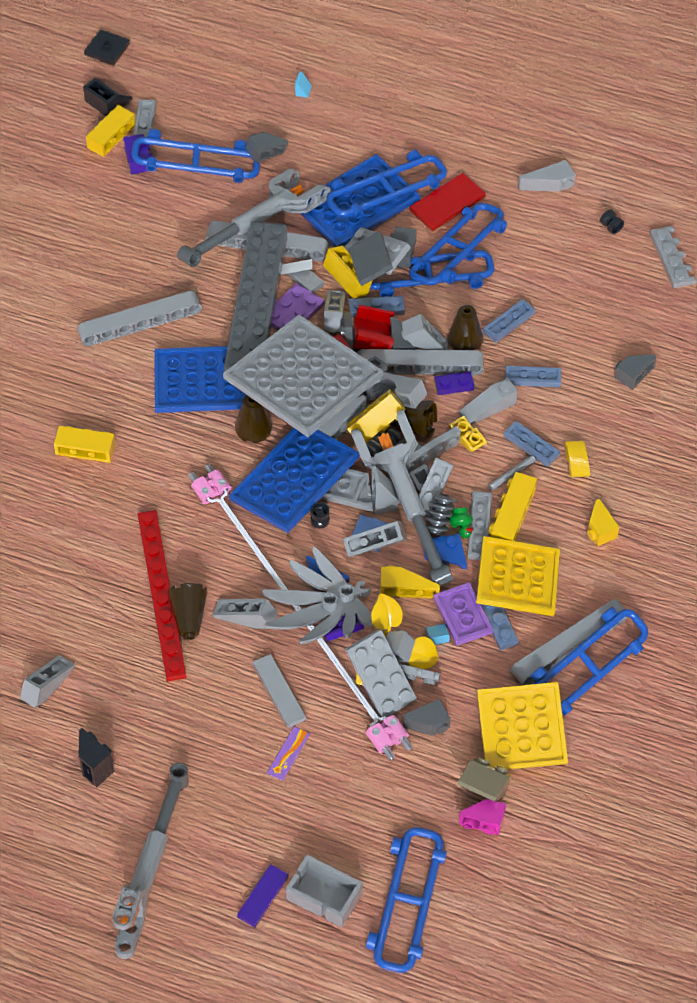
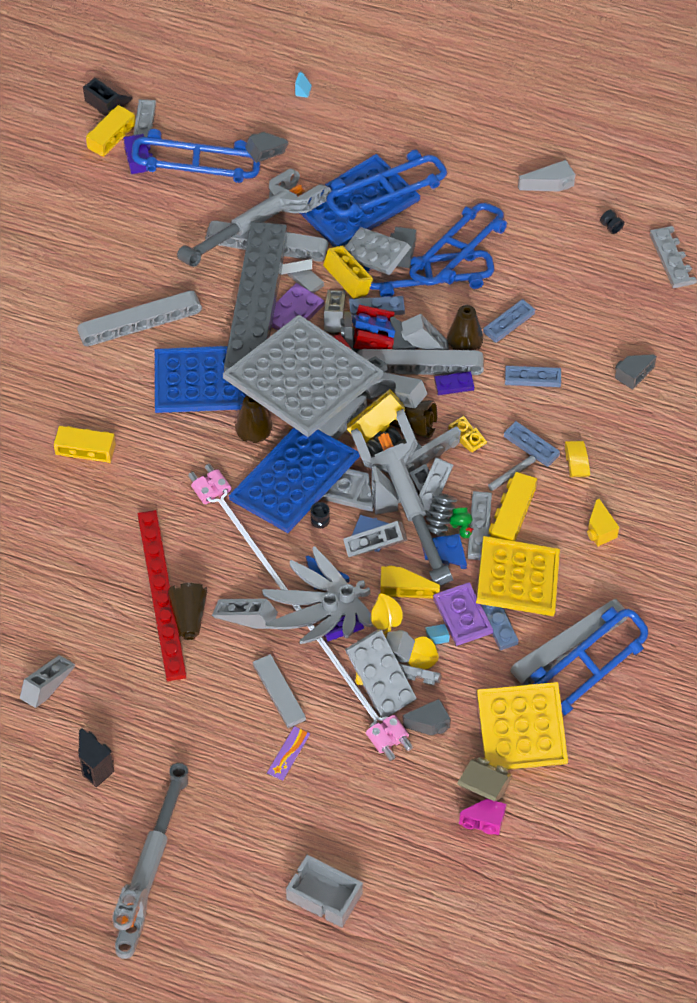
black plate [84,29,130,66] -> none
dark purple tile [237,864,289,928] -> none
dark grey tile [349,231,393,286] -> none
blue bar [366,827,447,973] -> none
red tile [410,173,486,232] -> none
light grey slope [459,378,518,425] -> none
none -> blue wing [352,313,395,338]

